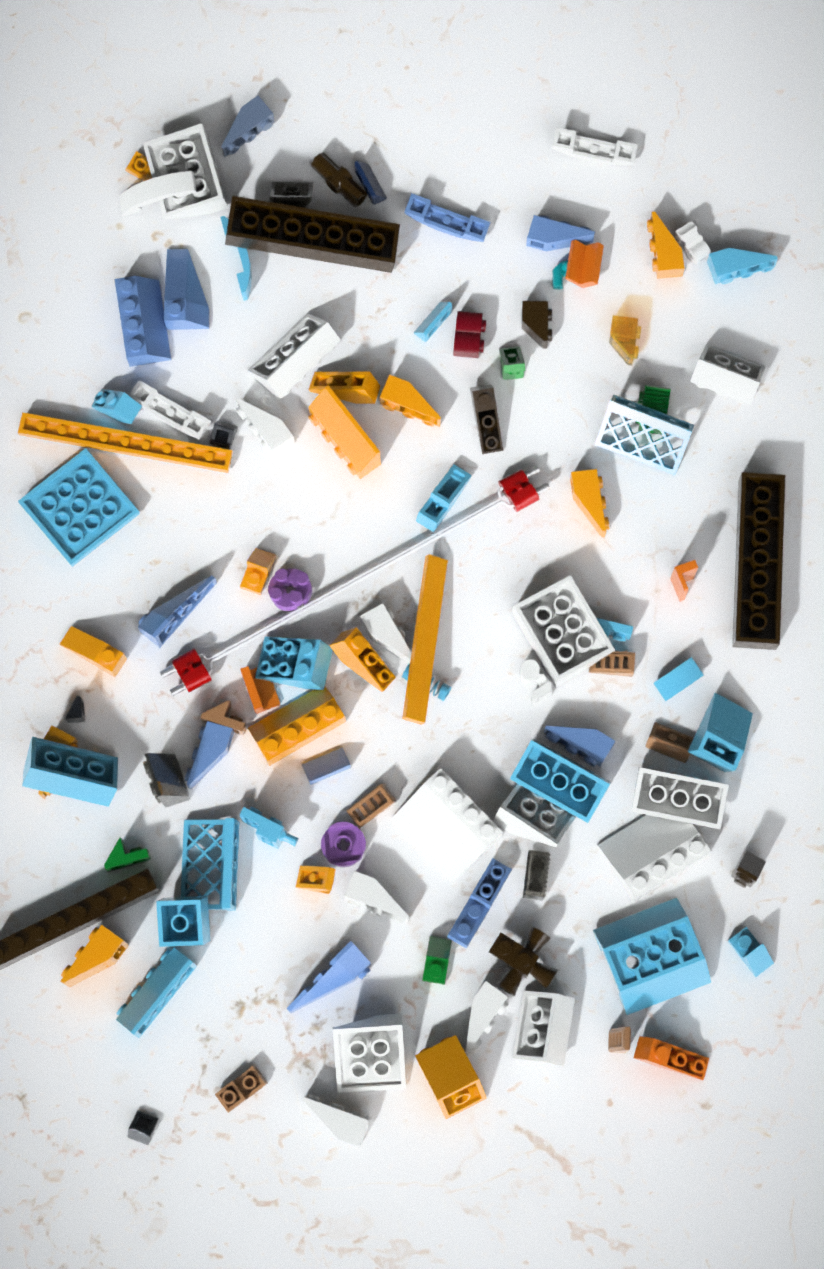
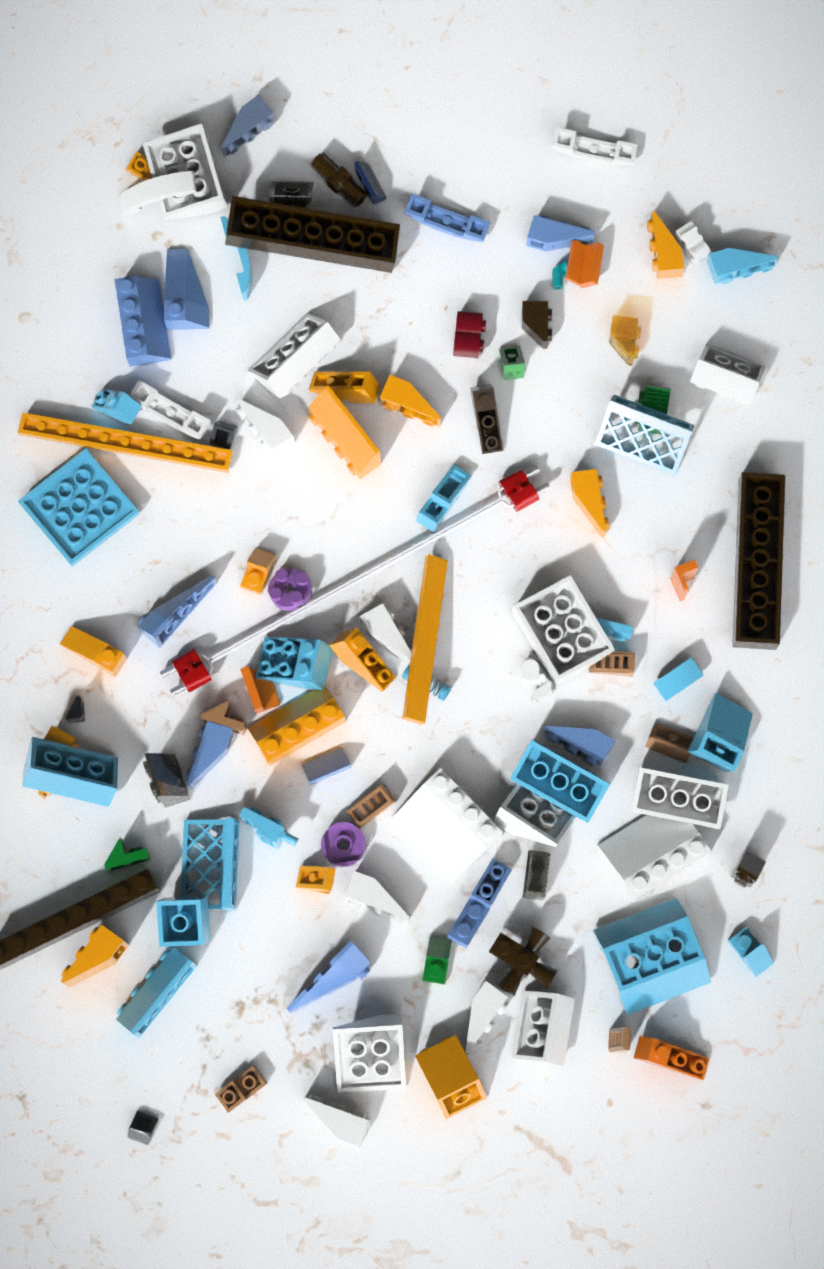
medium azure slope [414,302,452,342] -> none

